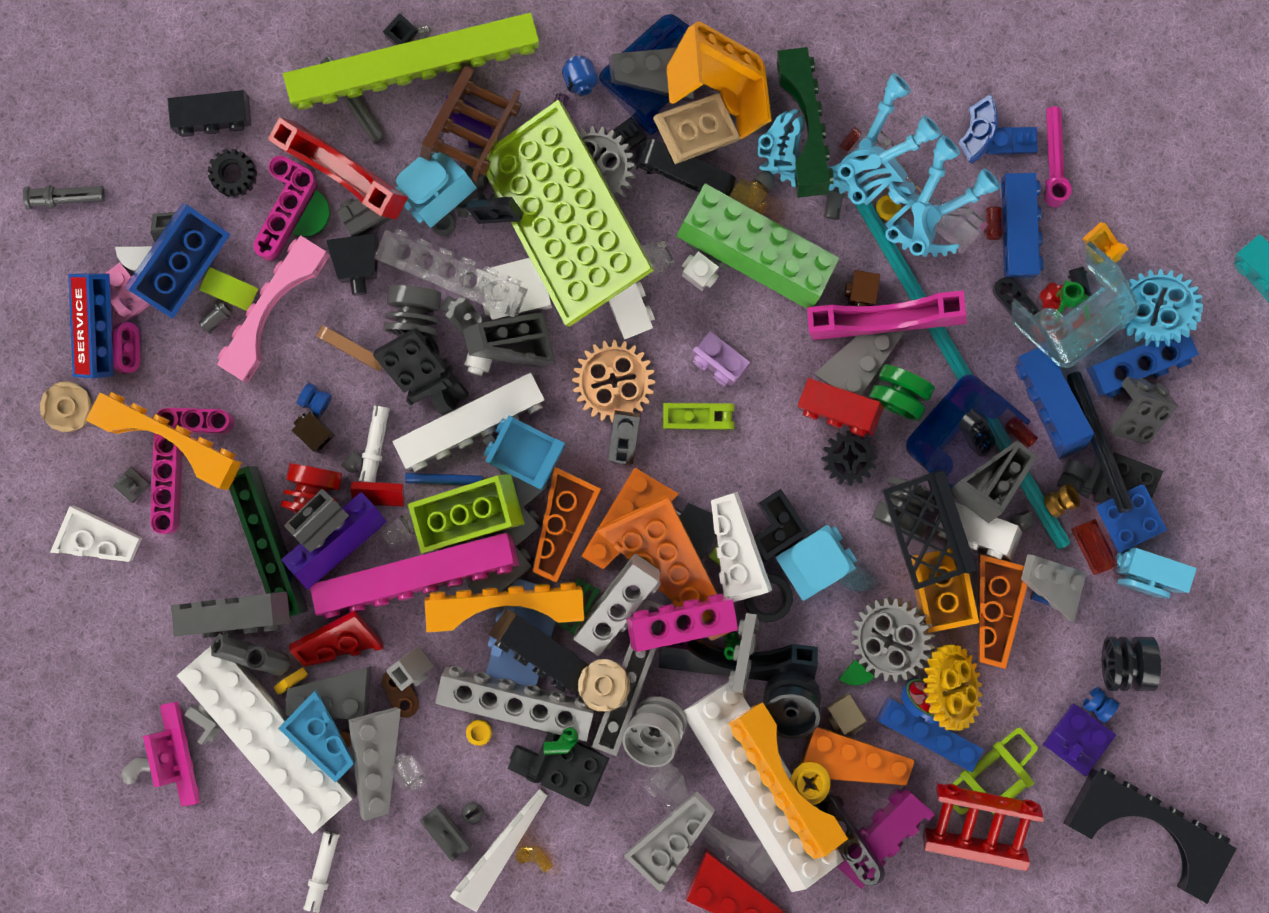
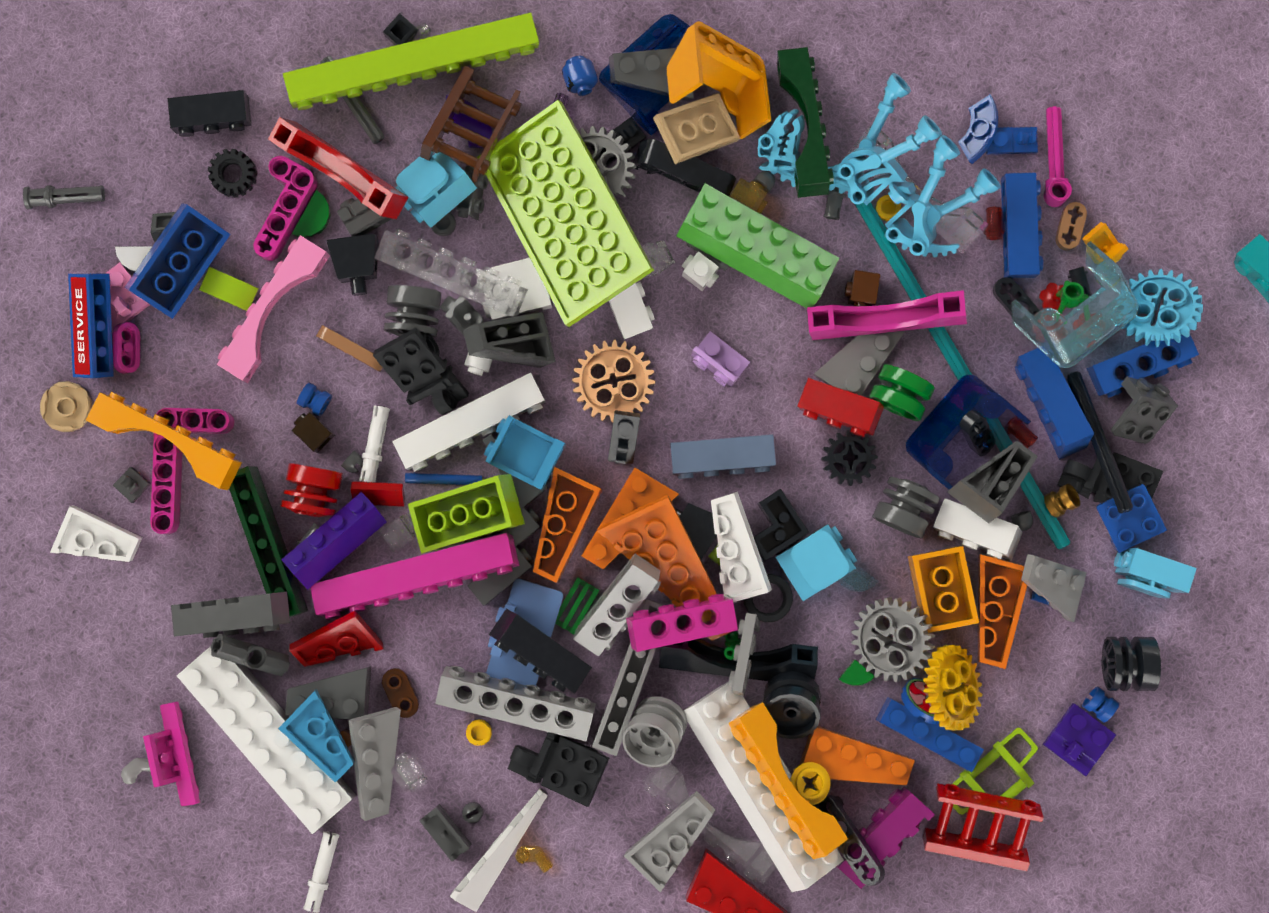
light grey bracket [185,704,221,745] -> none
dark grey pin [199,302,232,334] -> none
yellow tile [273,667,308,695] -> none
dark grey brick [284,489,349,553] -> none
light grey brick [386,646,434,691] -> none
light orange arch [425,582,584,632] -> none
black plate [466,194,524,224] -> none
green arm [544,727,579,755] -> none
tan tile [578,659,630,712] -> none
lime plate [663,403,735,430] -> none
dark tan brick [825,693,866,735] -> none
clear red tile [839,126,862,152] -> none
black fence [881,469,977,590] -> none
black arch [1063,768,1237,904] -> none
clear red tile [1071,519,1118,575] -> none
none -> sand blue brick [670,435,776,479]
none -> medium nougat beam [1056,202,1087,251]

